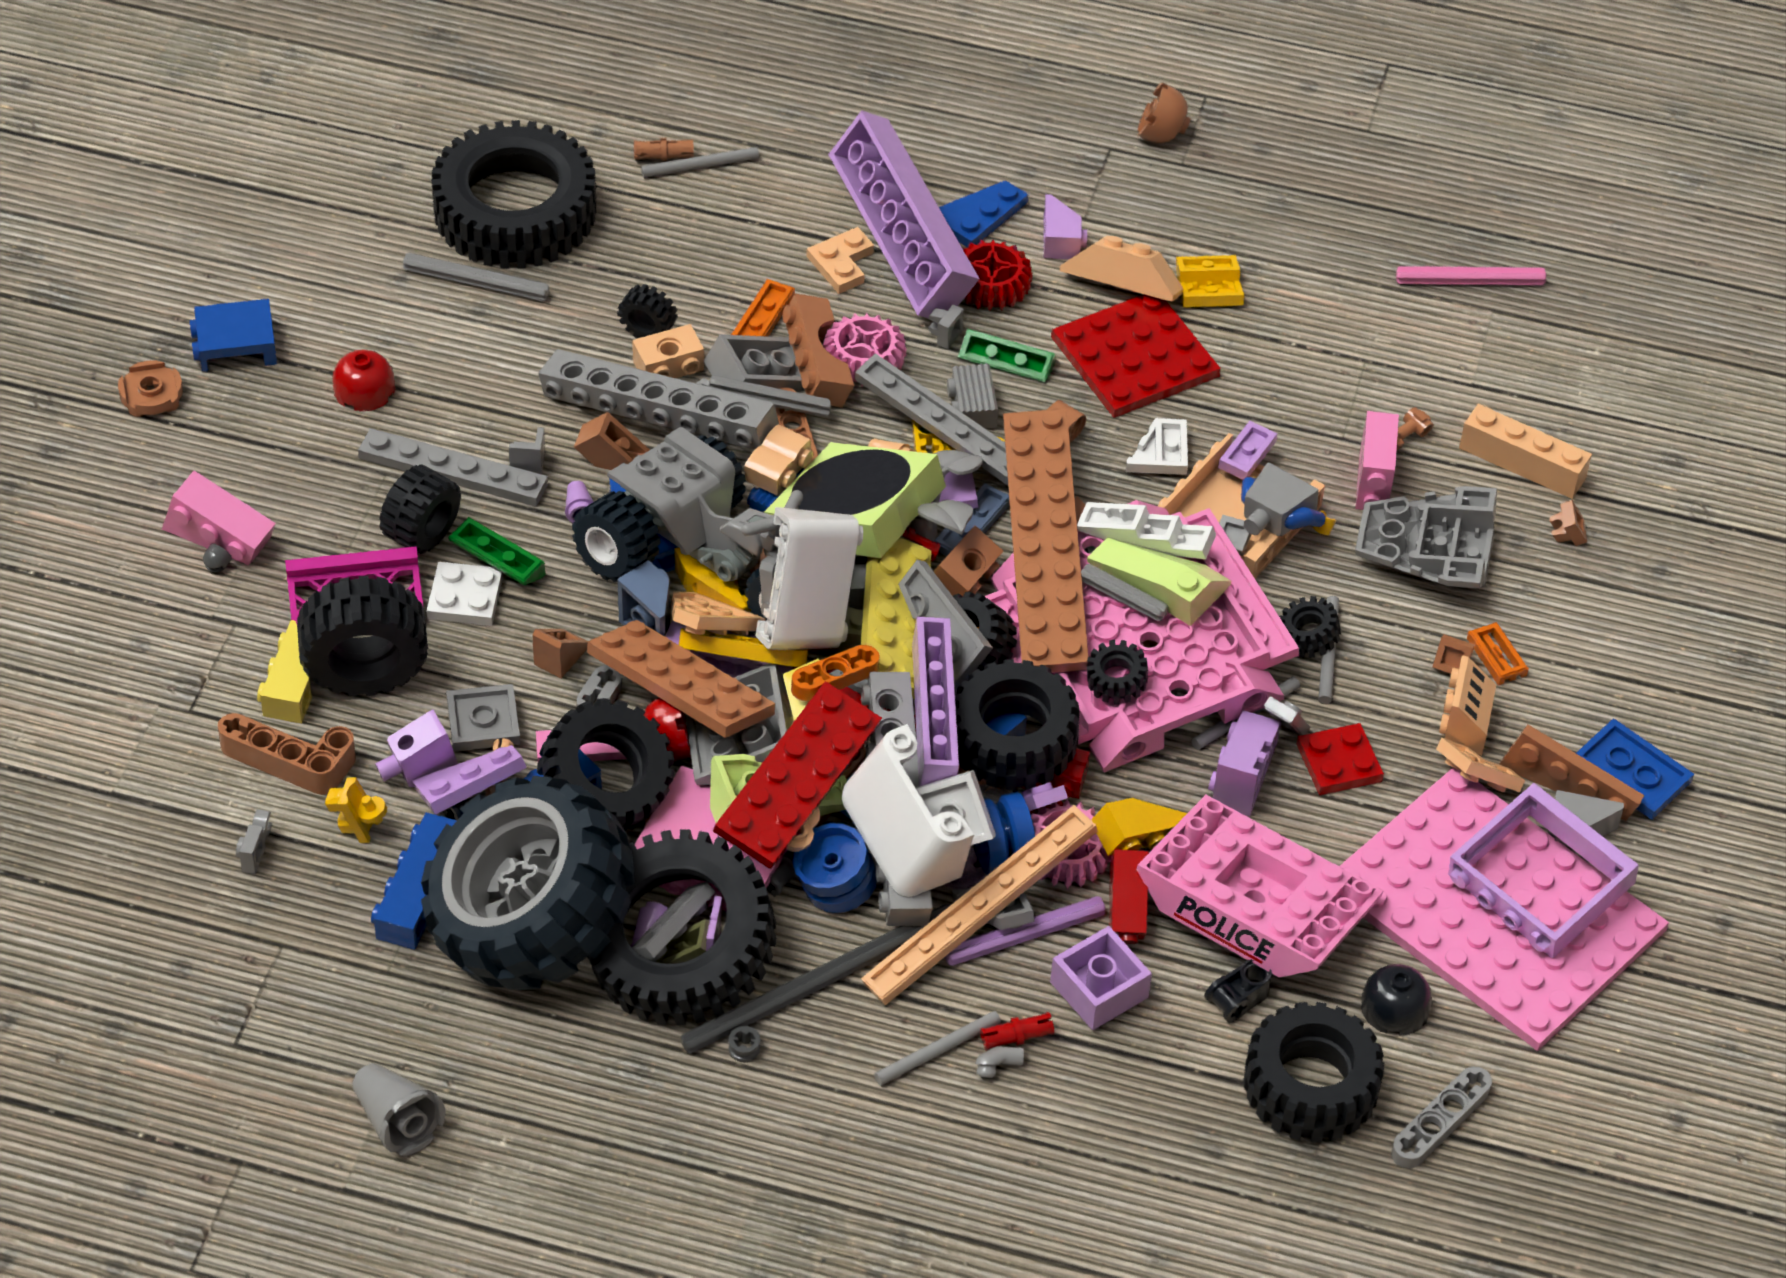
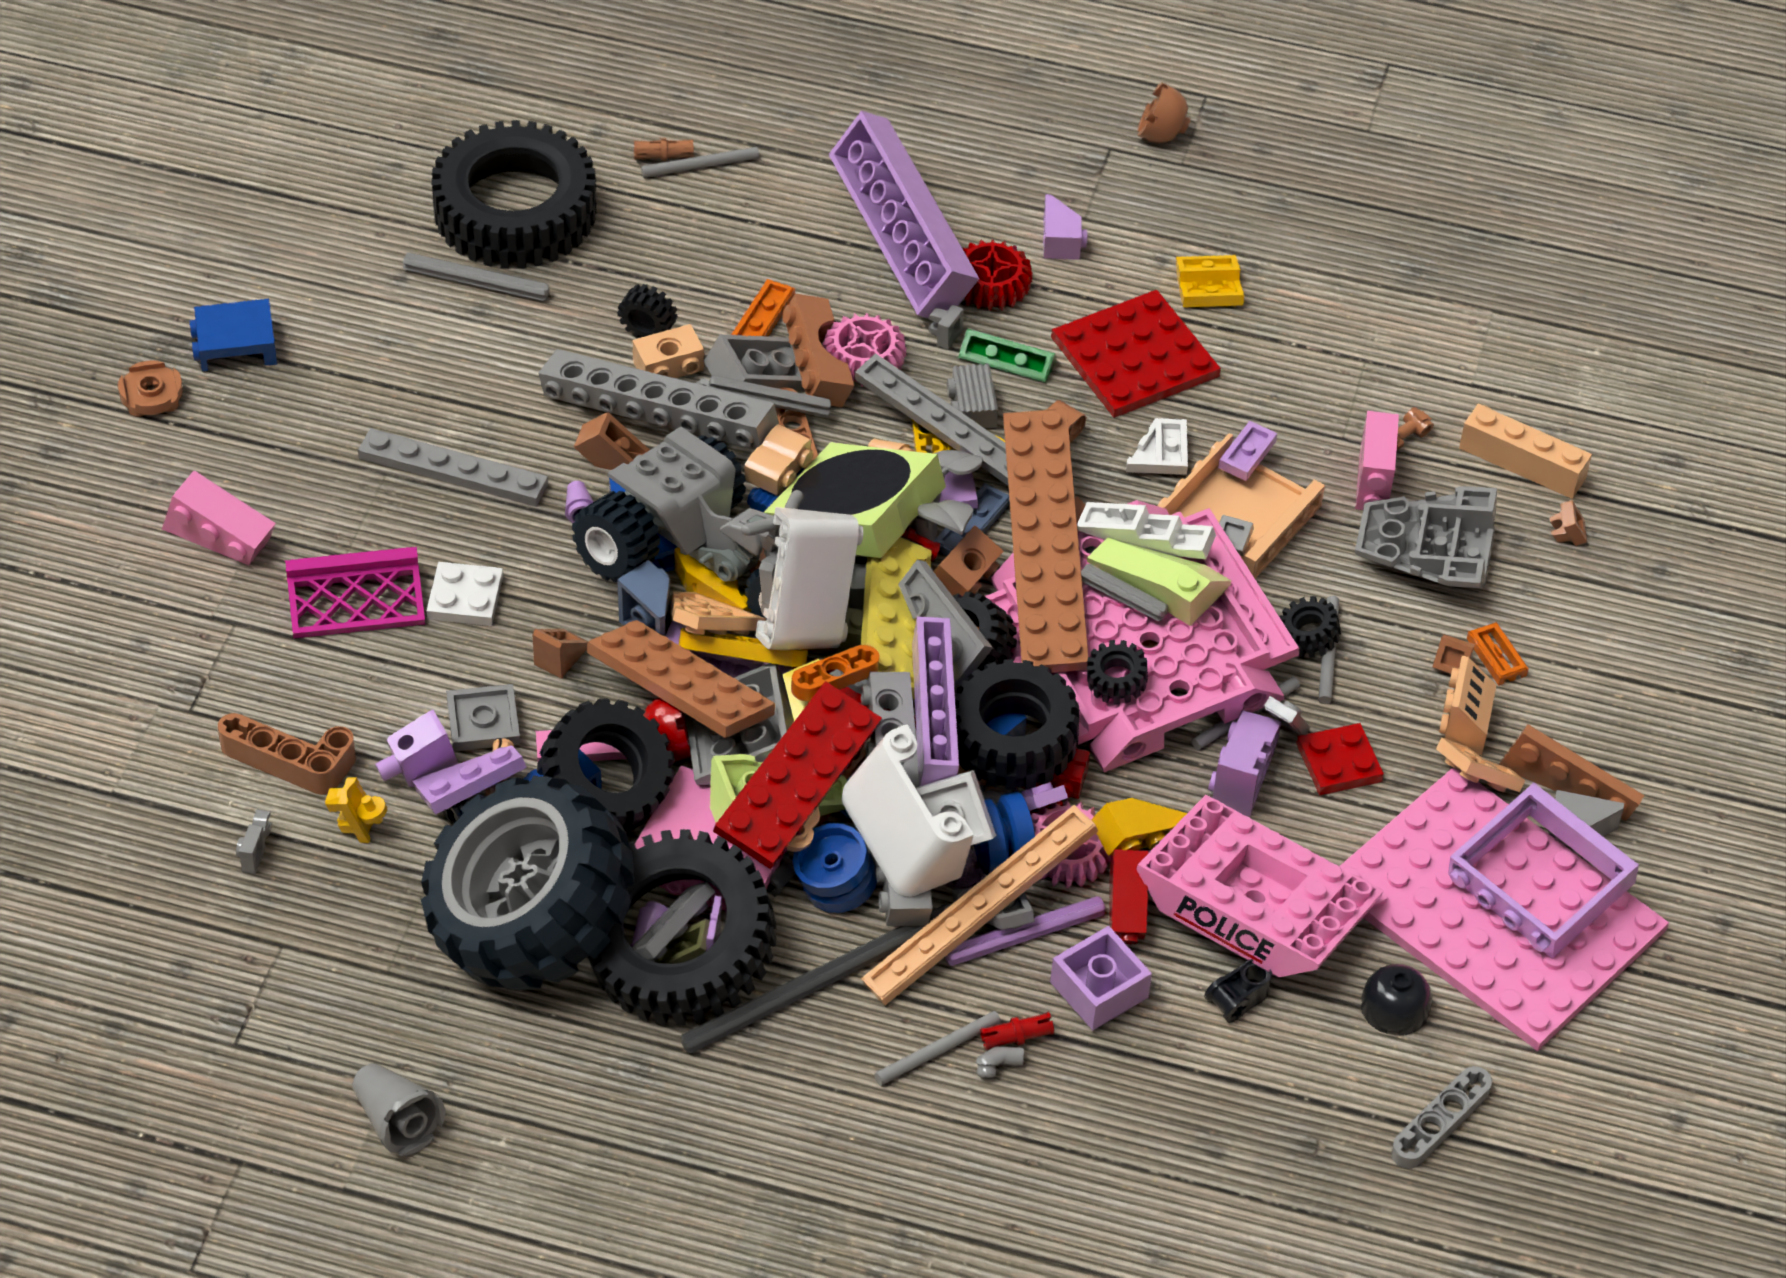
dark grey hinge [203,544,232,573] -> none
light yellow slope [257,620,312,724] -> none
black tyre [297,576,428,697] -> none
red cylinder [332,349,396,412] -> none
blue brick [371,812,456,950] -> none
black tyre [379,464,461,554] -> none
green slope [448,517,546,585] -> none
light grey panel [509,427,546,474] -> none
light grey beam [577,665,622,707] -> none
dark grey bush [729,1026,760,1062] -> none
light nougat plate [807,227,874,294] -> none
blue wing [939,180,1028,247] -> none
light nougat wedge [1059,236,1183,302] -> none
light grey torso [1241,462,1336,536] -> none
black tyre [1243,1002,1385,1142] -> none
bright pink axle [1396,266,1546,286] -> none
blue plate [1576,718,1694,820] -> none

